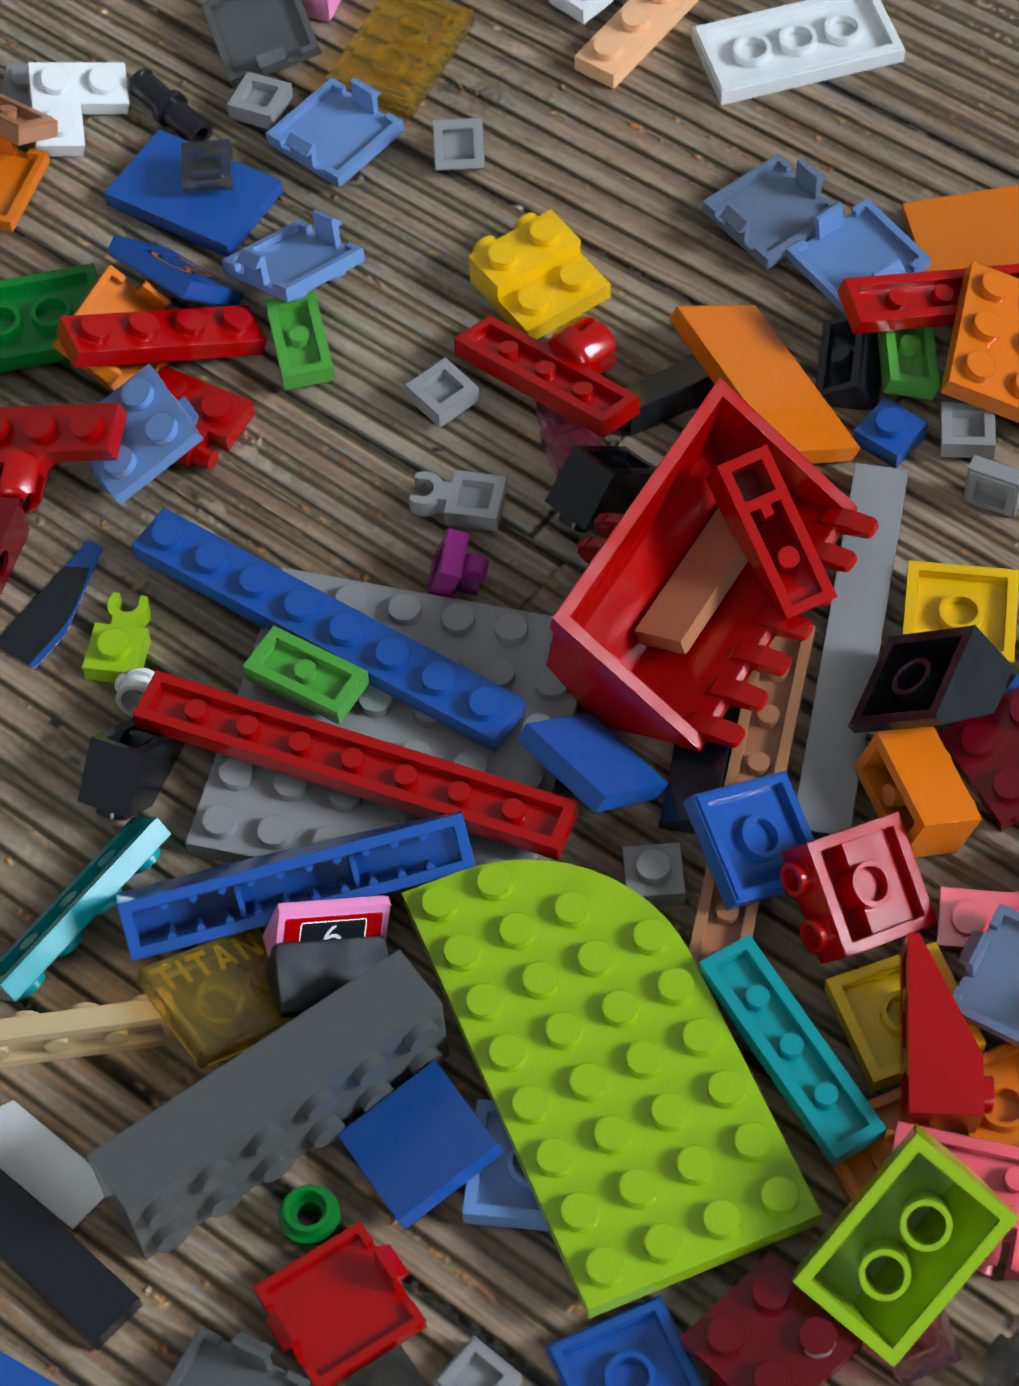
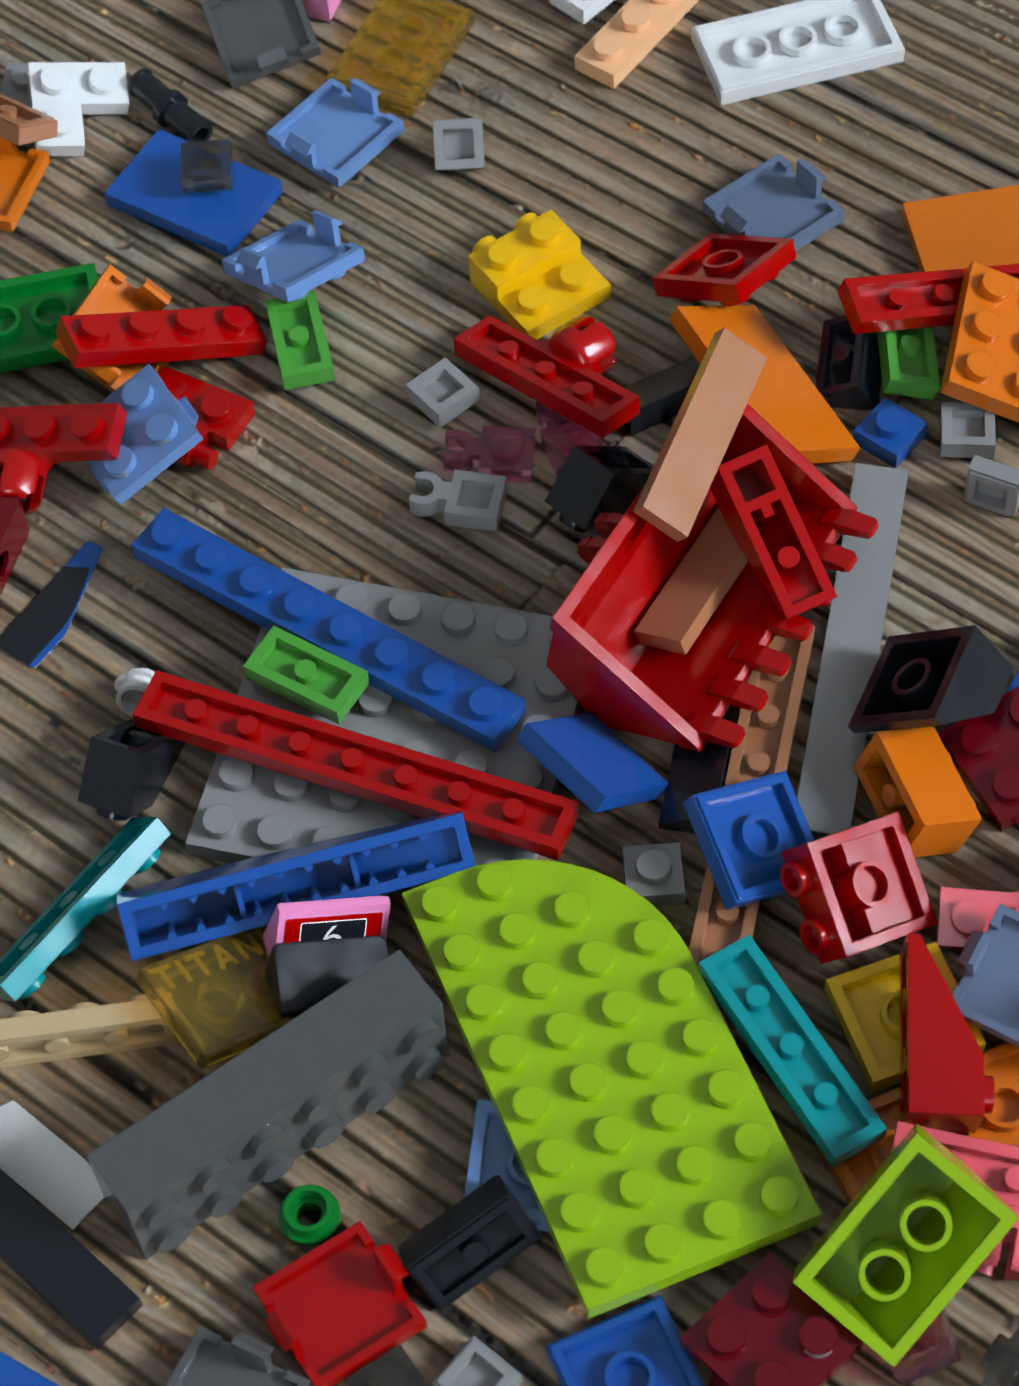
lime plate [82,592,152,683] -> none
blue tile [107,235,244,307] -> none
light grey plate [227,71,293,129] -> none
blue tile [338,1060,504,1230] -> none
magenta tile [426,528,490,597] -> none
medium blue piece [786,198,931,315] -> none
yellow plate [902,560,1019,674] -> none
none -> black slope [398,1175,542,1311]
none -> clear pink plate [442,426,537,483]
none -> nougat tile [633,327,767,542]
none -> red plate [652,233,797,307]

